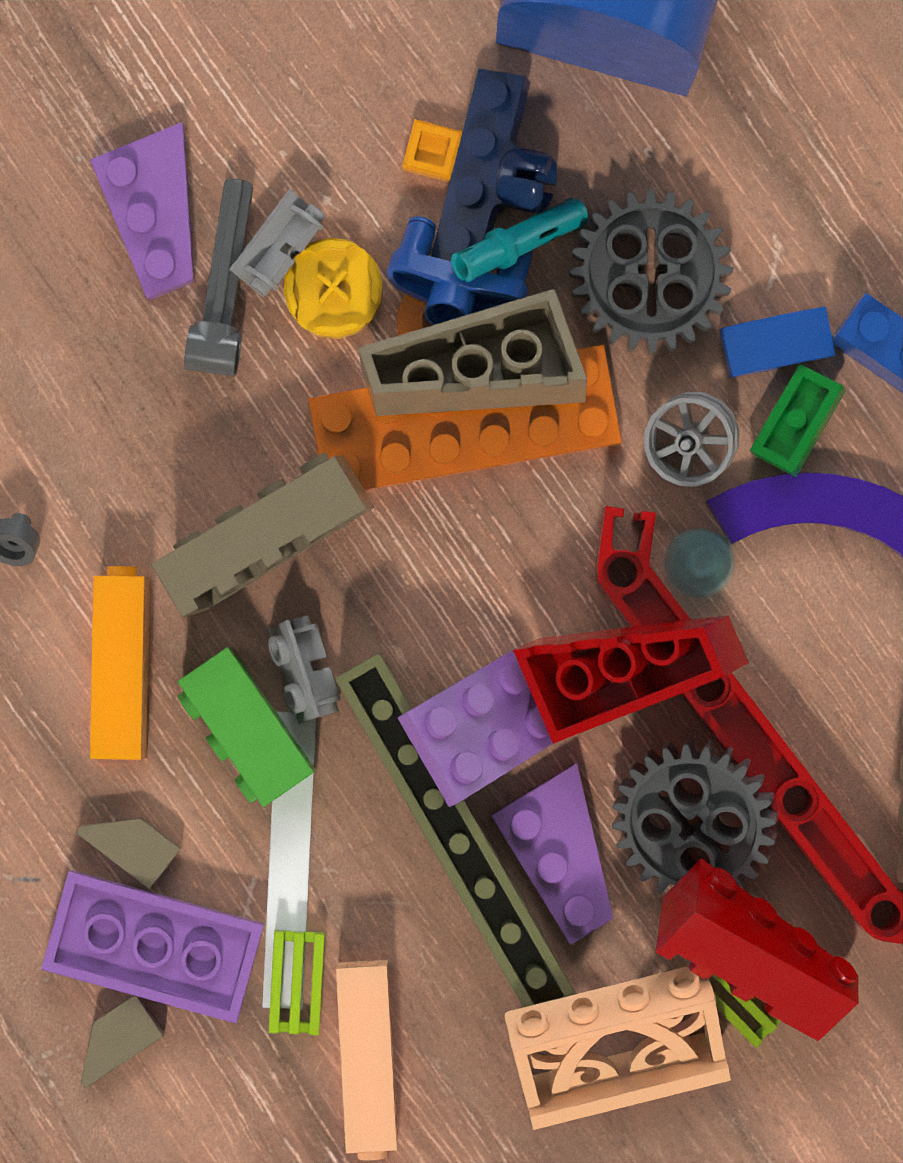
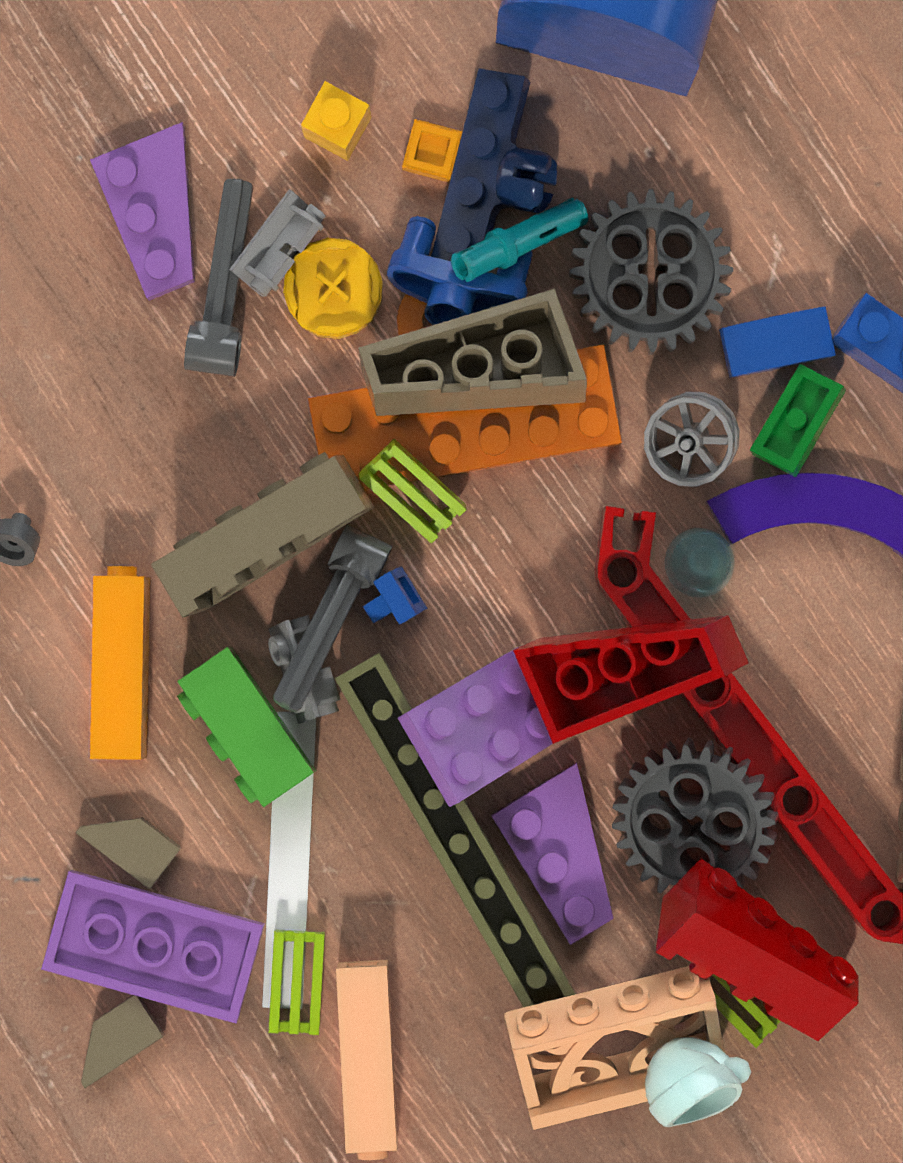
none -> dark grey axle [273,524,393,712]
none -> yellow brick [301,81,371,161]
none -> lime tile [359,439,467,543]
none -> blue tile [363,566,428,625]
none -> light aqua piece [645,1037,751,1127]

